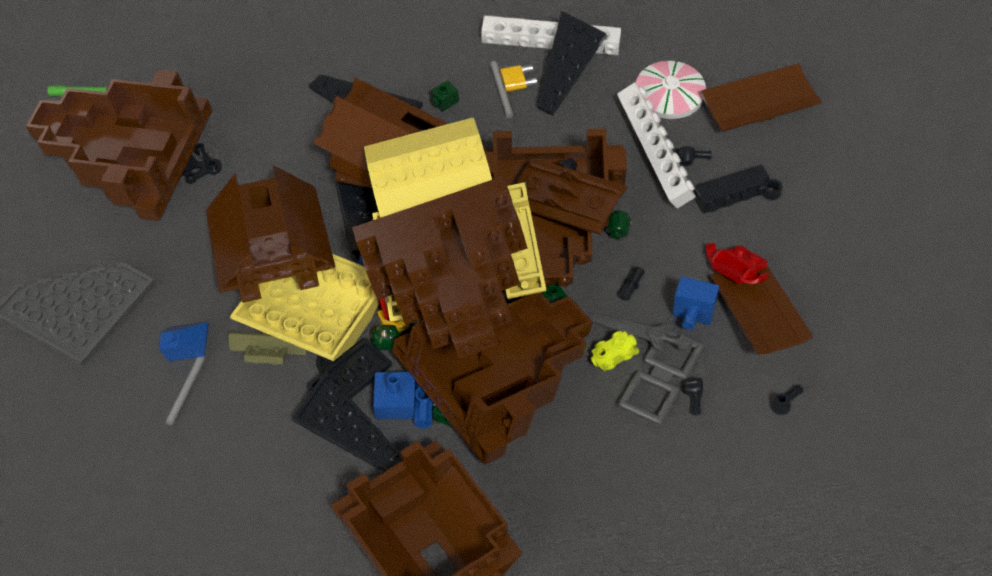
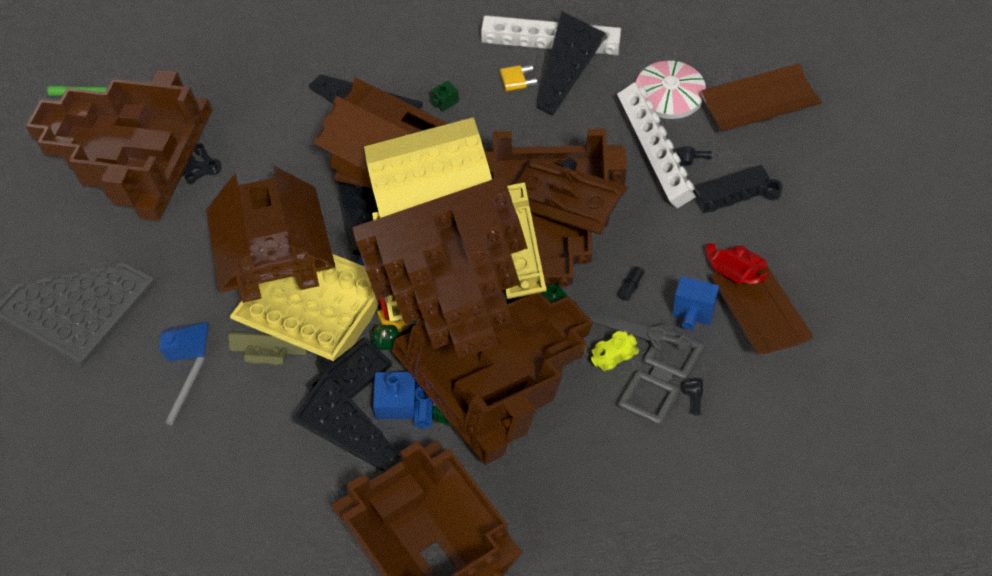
light grey bar [490,61,513,118] -> none
dark green head [605,210,632,240] -> none
black bar [771,384,804,415] -> none

